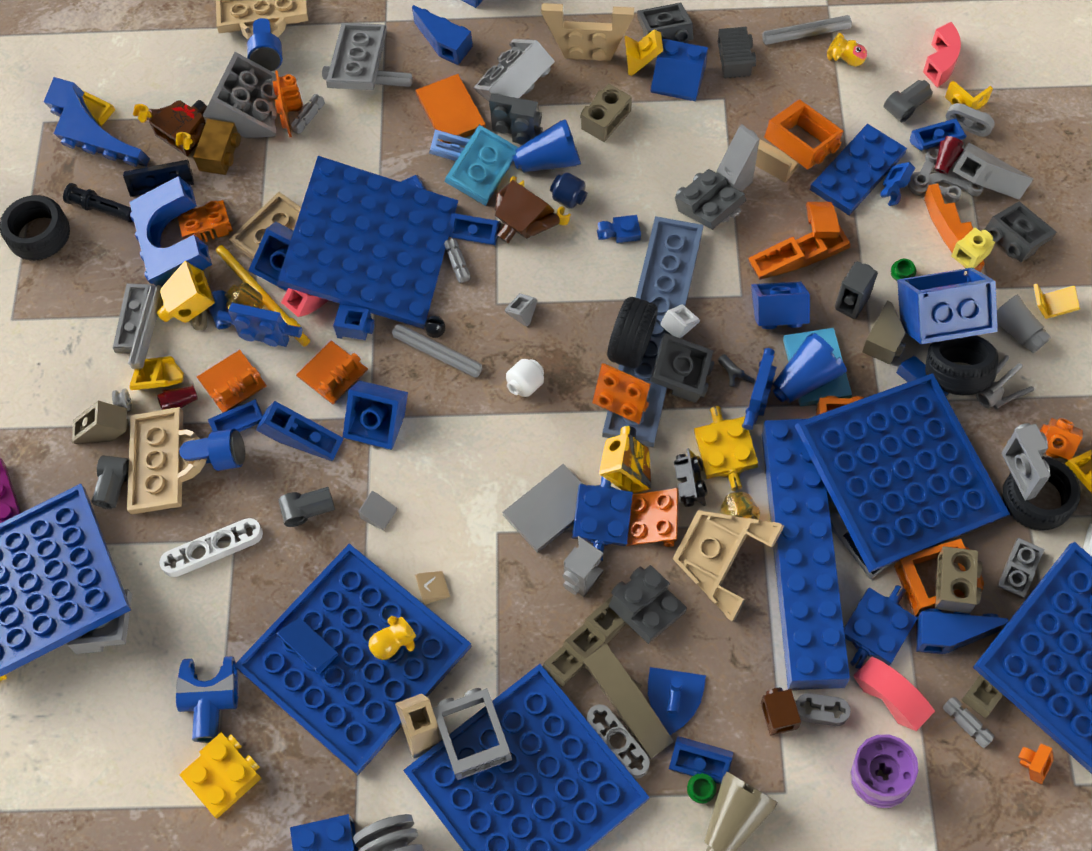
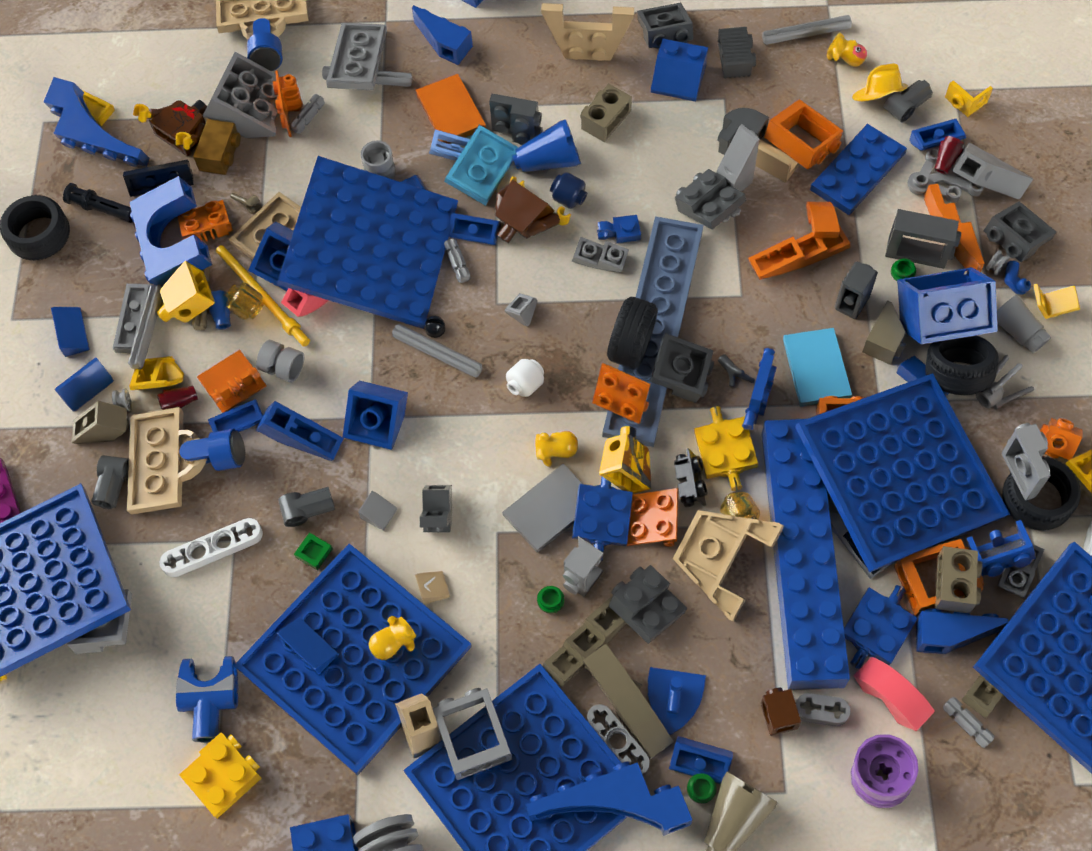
blue plate [217,303,303,347] -> none
orange hinge [296,341,368,404] -> none
blue brick [333,304,375,340] -> none
light grey wedge [474,39,555,101] -> none
yellow slope [624,29,663,76] -> none
white slope [661,304,700,338] -> none
blue slope [751,281,810,329] -> none
blue cone [773,333,847,403] -> none
blue plate [880,162,915,206] -> none
coral brick [923,22,961,87] -> none
light grey plate [946,103,995,137] -> none
light yellow brick [951,227,995,268] -> none
orange tile [1018,744,1054,784] -> none
none -> blue slope [51,307,90,357]
none -> blue slope [55,358,114,412]
none -> dark tan hand [230,193,262,214]
none -> light grey wheel [256,339,304,383]
none -> green plate [294,532,333,571]
none -> light grey wheel [361,140,396,179]
none -> dark grey brick [420,485,452,532]
none -> blue arch [526,761,692,836]
none -> yellow animal [535,431,578,467]
none -> green plate [537,586,565,613]
none -> light grey slope [572,237,629,272]
none -> dark grey brick [717,108,769,155]
none -> yellow piece [852,63,908,101]
none -> dark grey window [885,209,961,269]
none -> blue window [967,520,1036,577]
none -> light grey bush [986,250,1010,276]
none -> blue arm [1004,261,1031,295]

